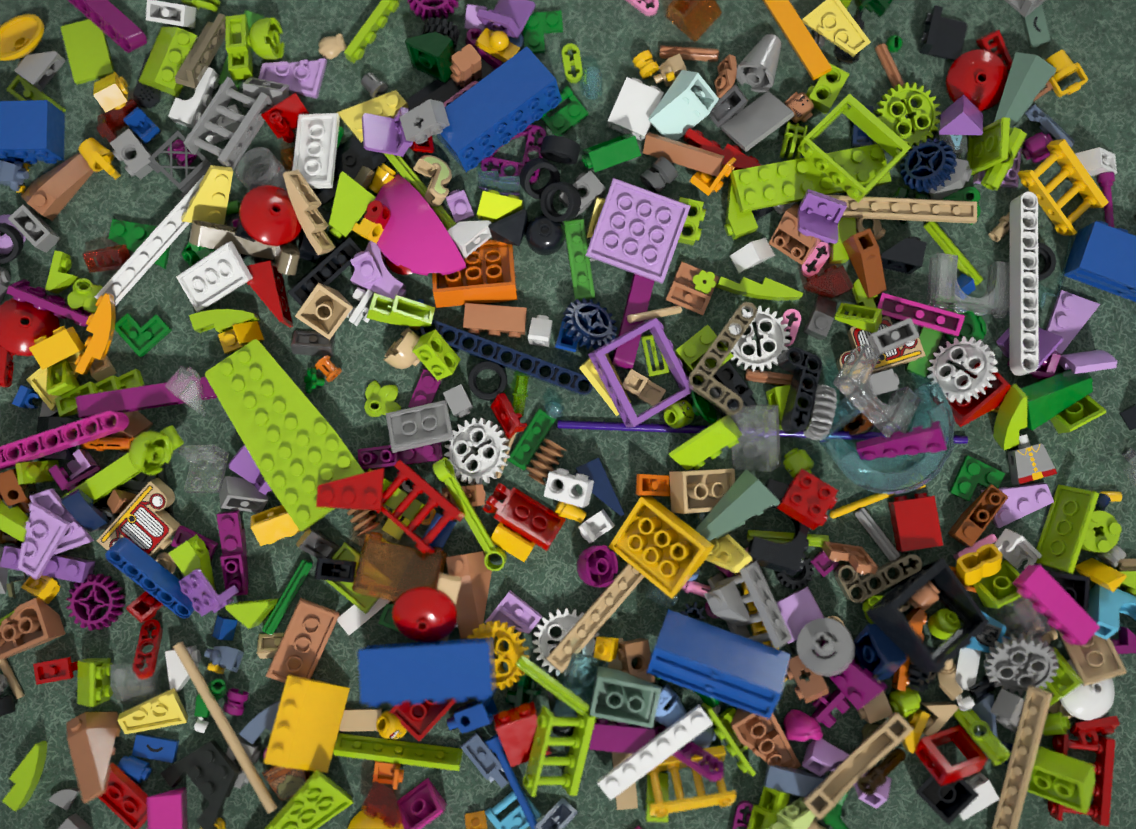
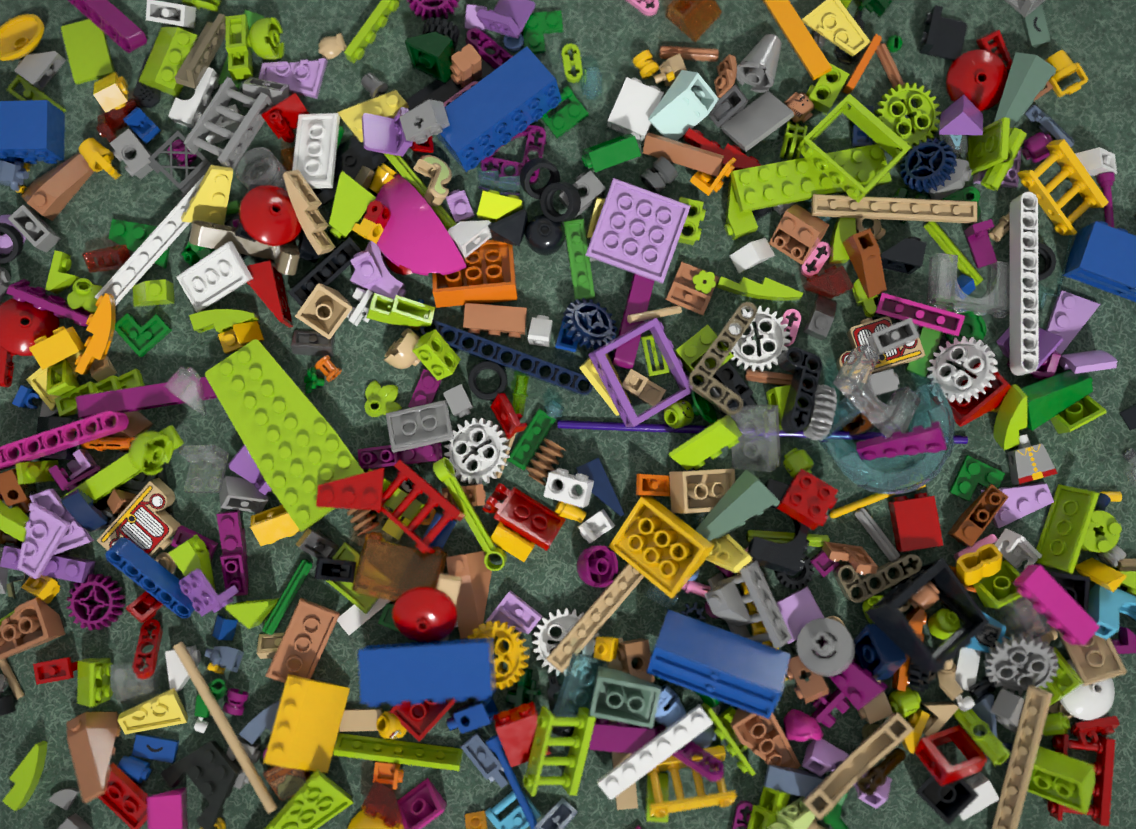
yellow tile [475,28,520,63] -> none
lime axle [516,656,589,715] -> none
black tyre [540,135,581,165] -> none
medium lavender bracket [798,189,847,244] -> none
lime slope [834,303,882,333] -> none
none -> lime slope [132,279,175,307]
none -> orange tile [842,34,882,94]
none -> magenta bracket [964,219,997,268]

